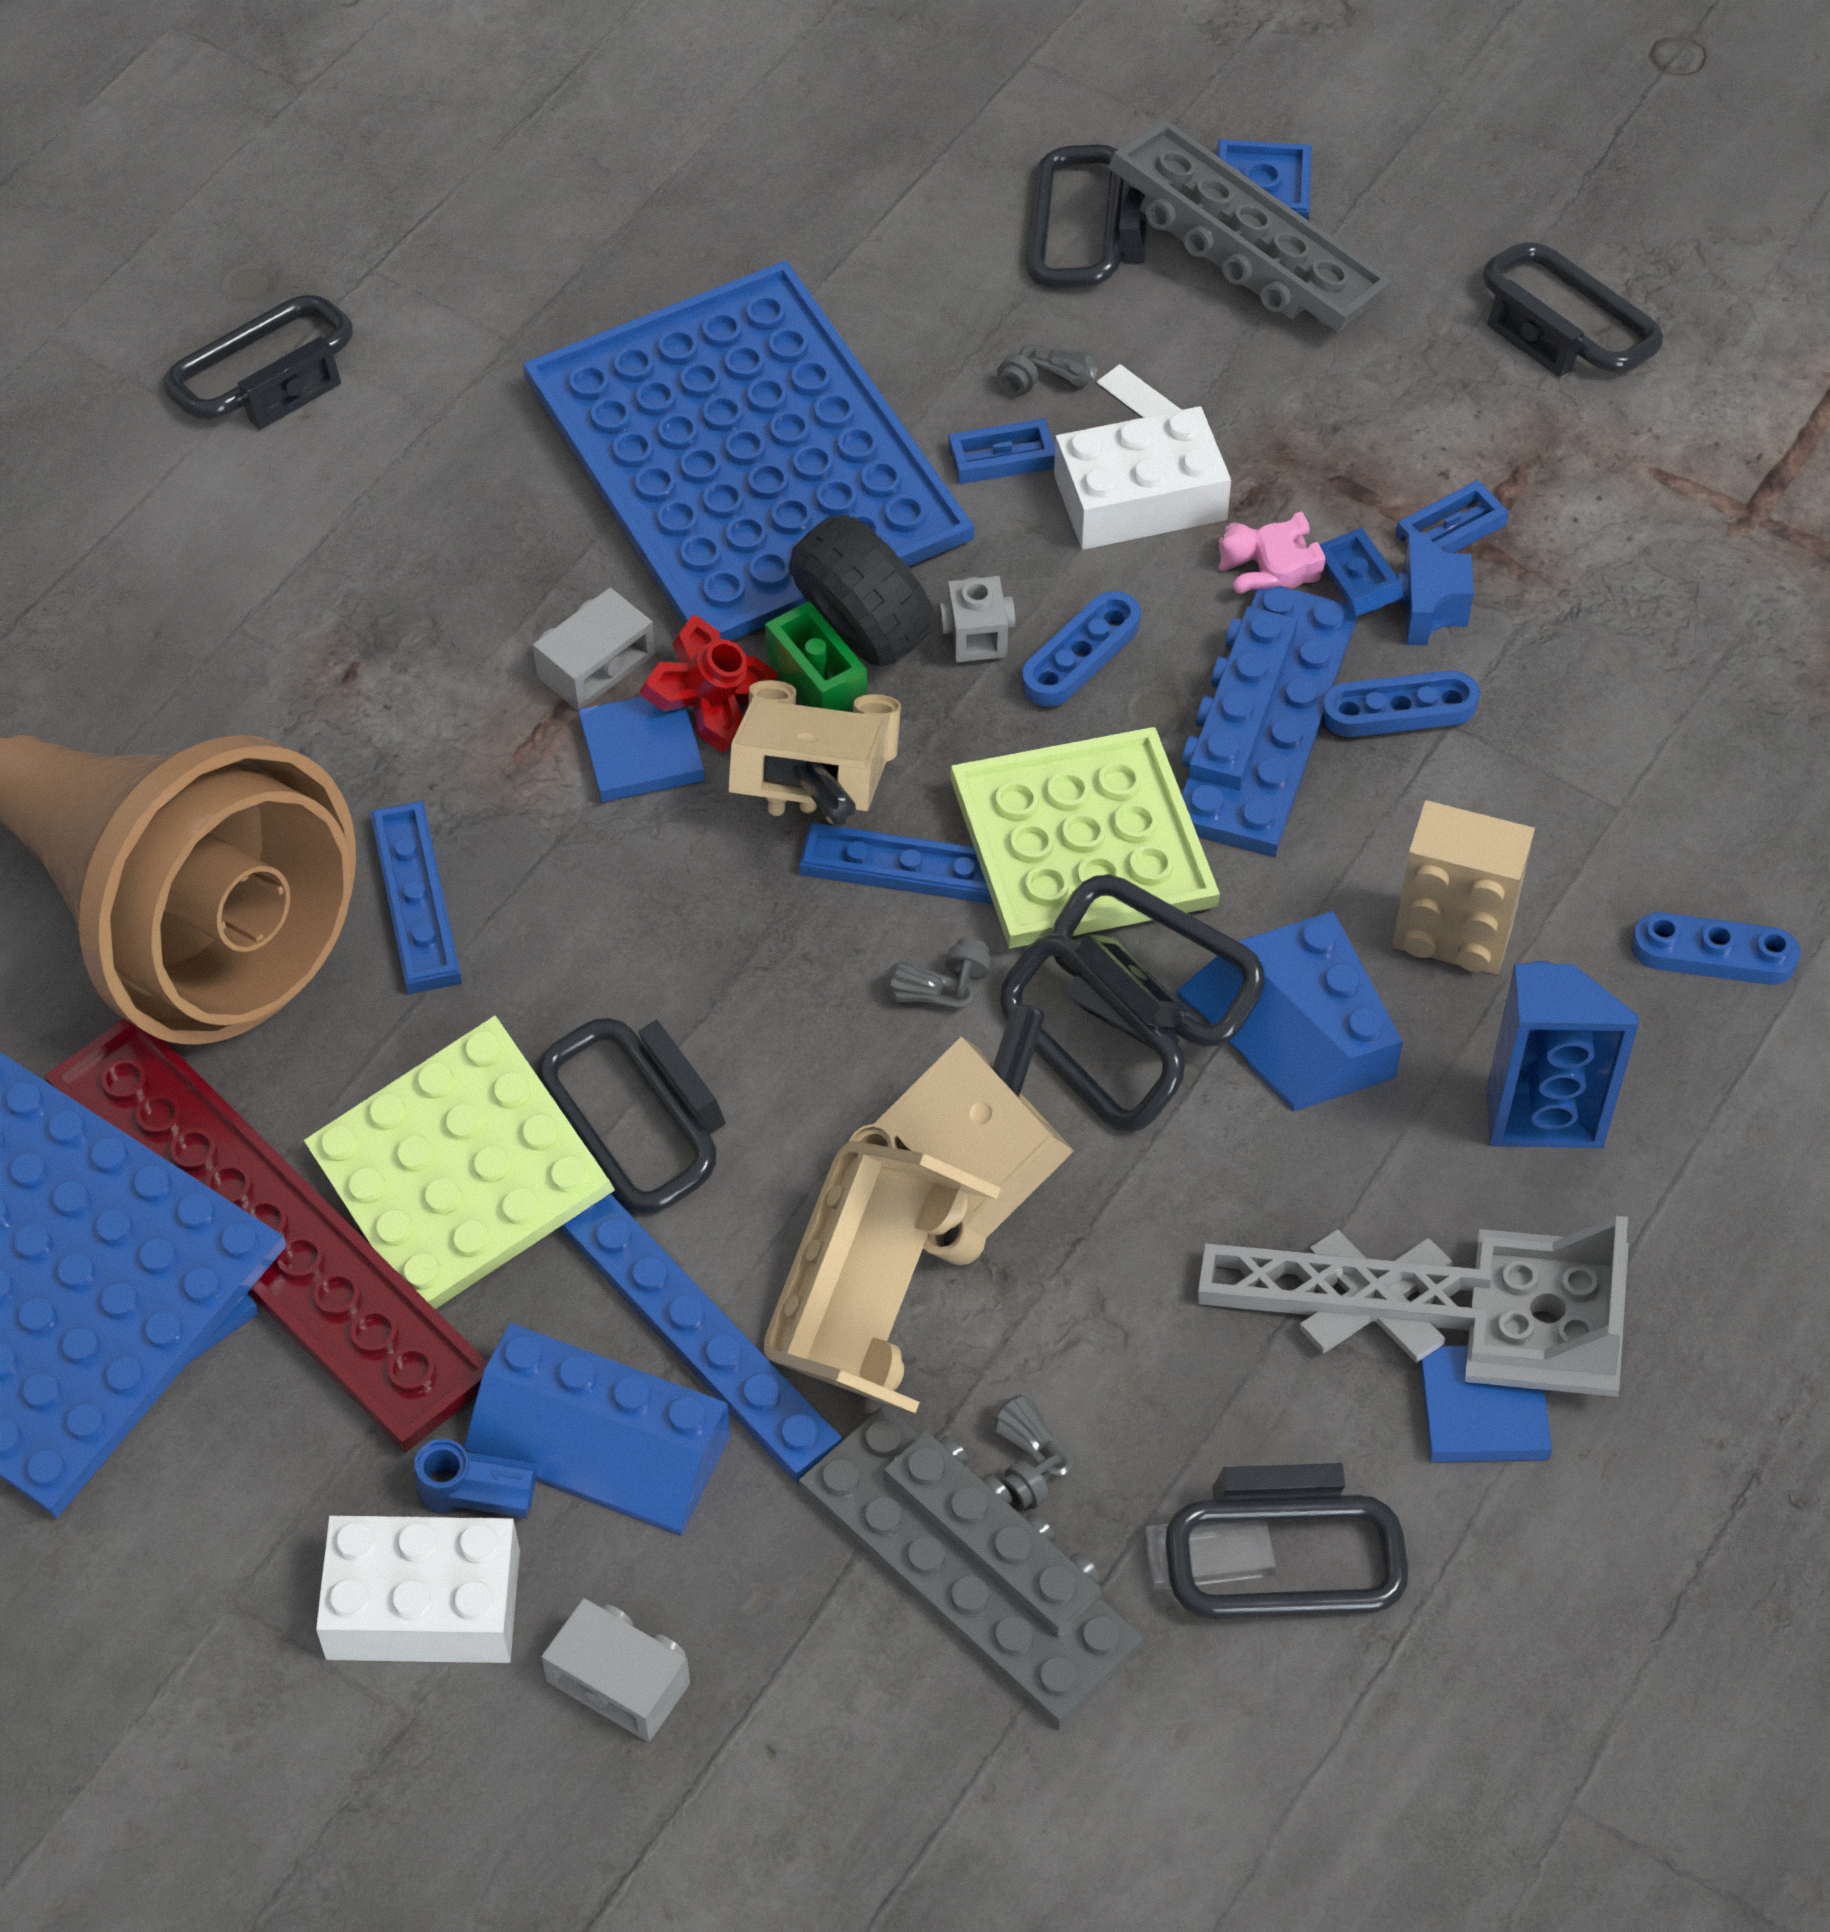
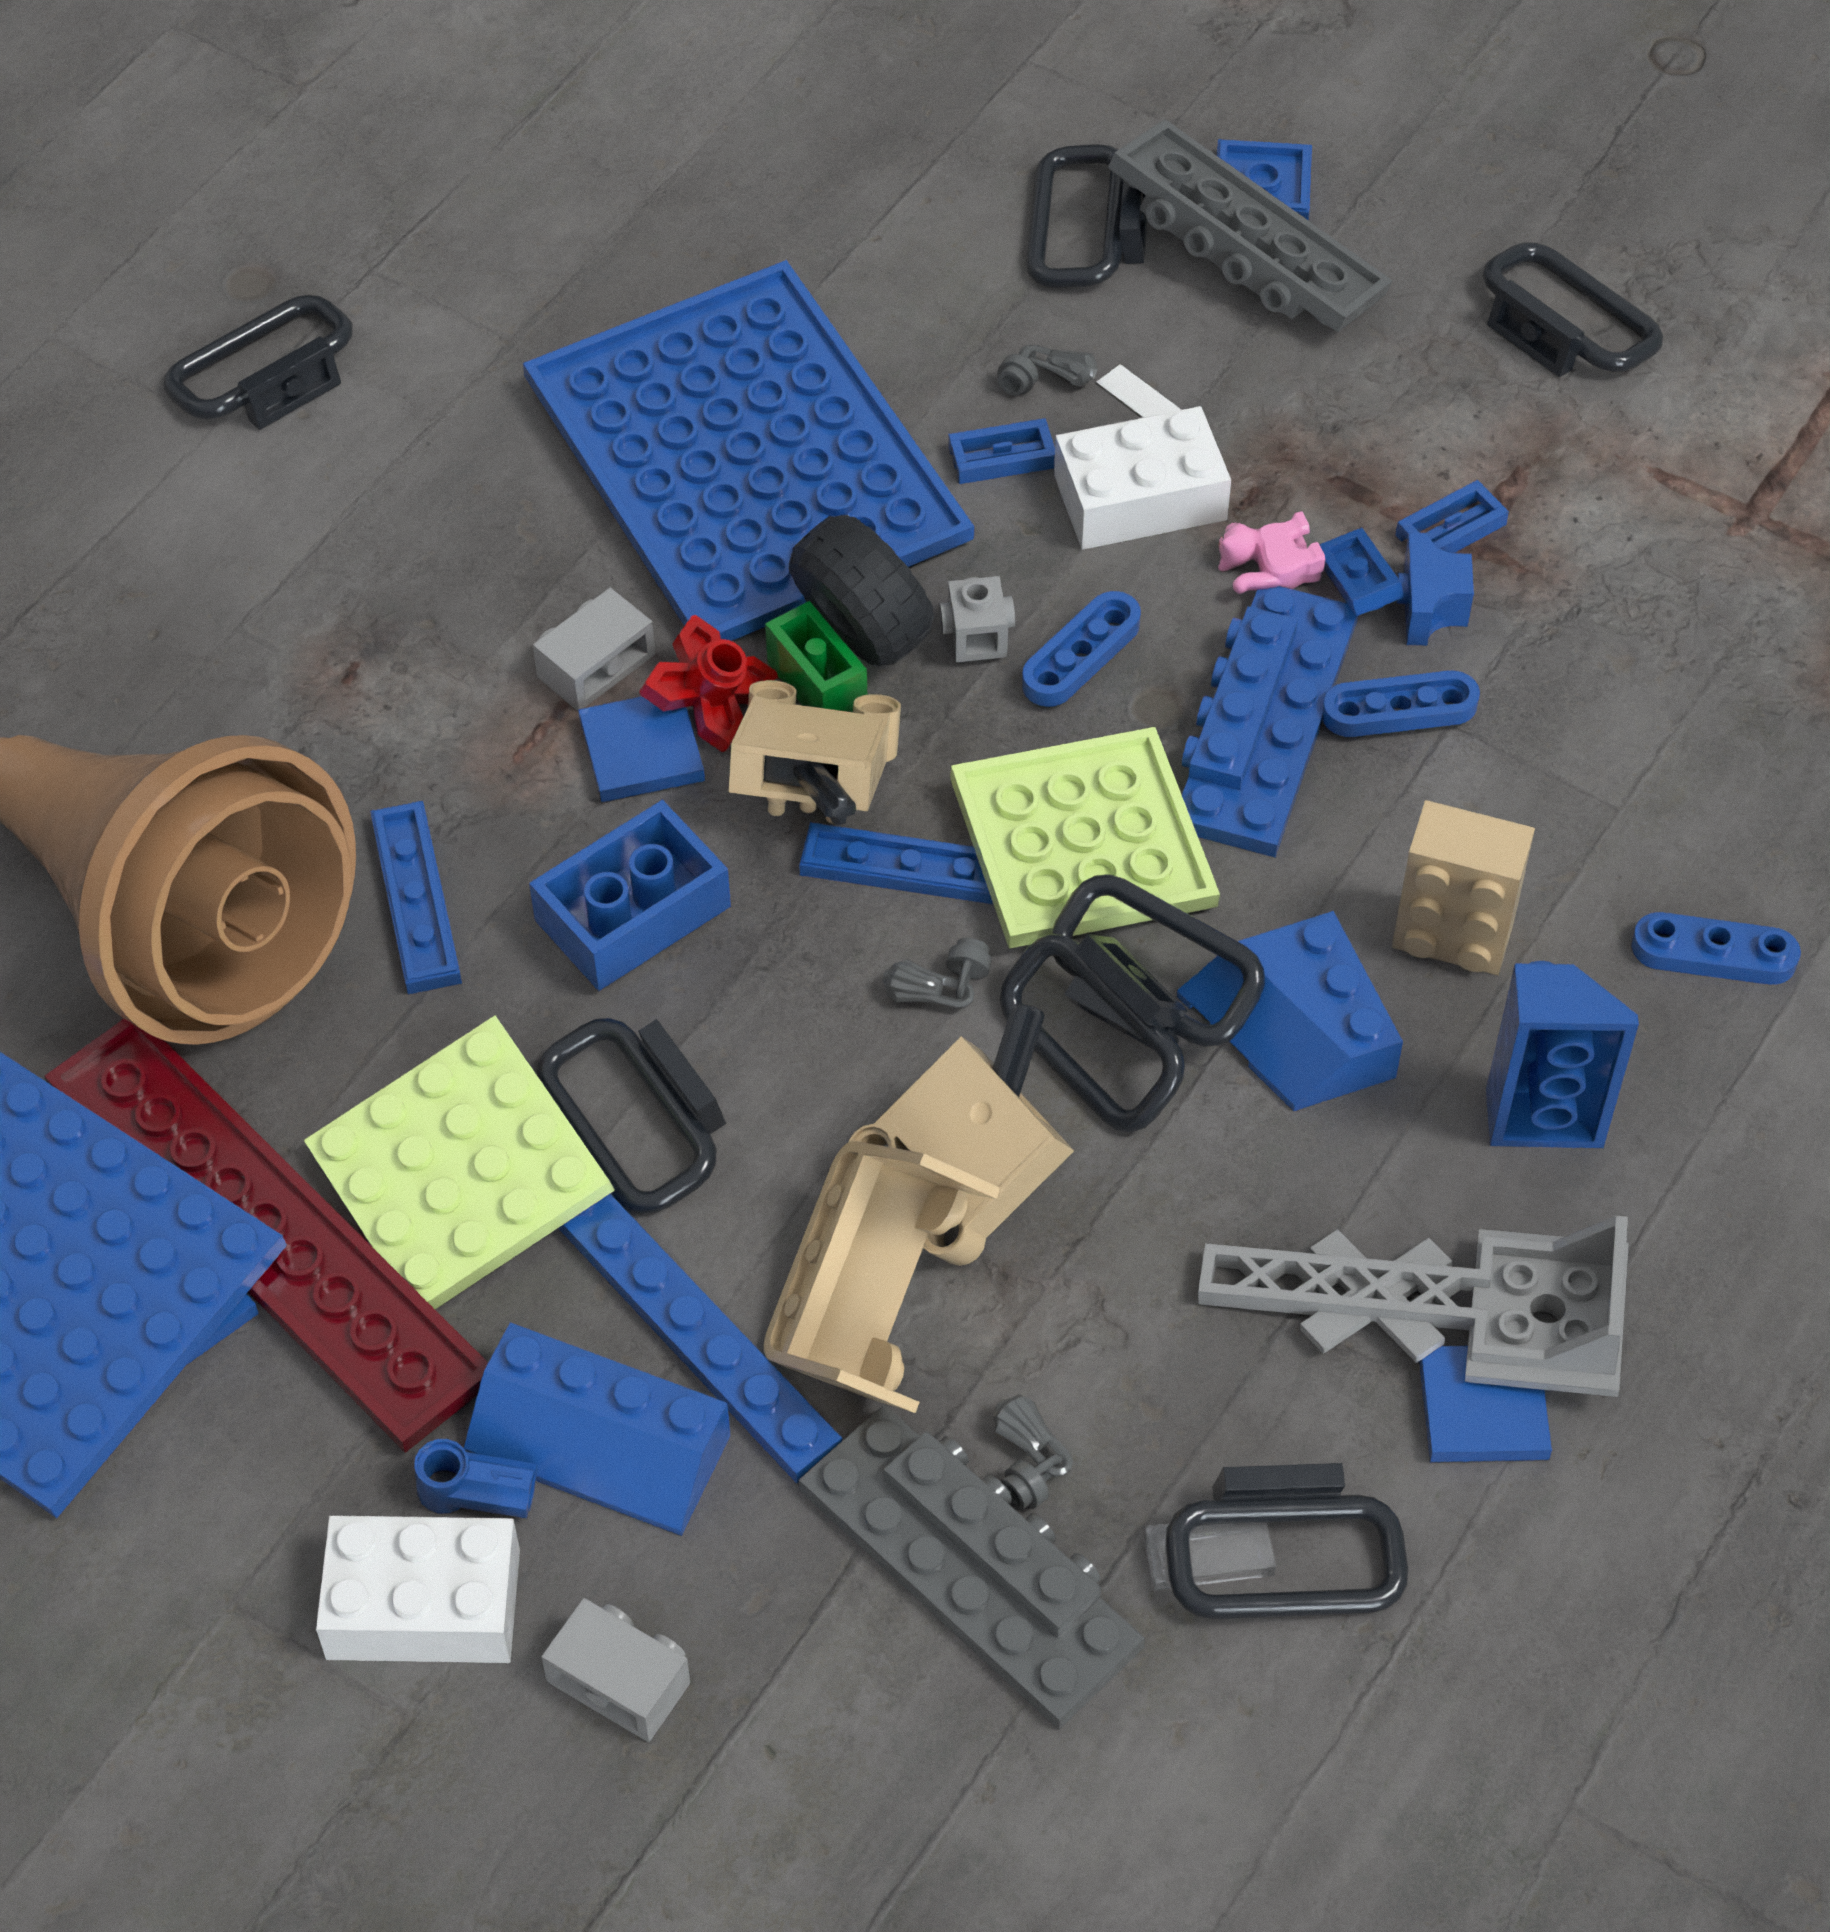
none -> blue brick [529,799,731,991]

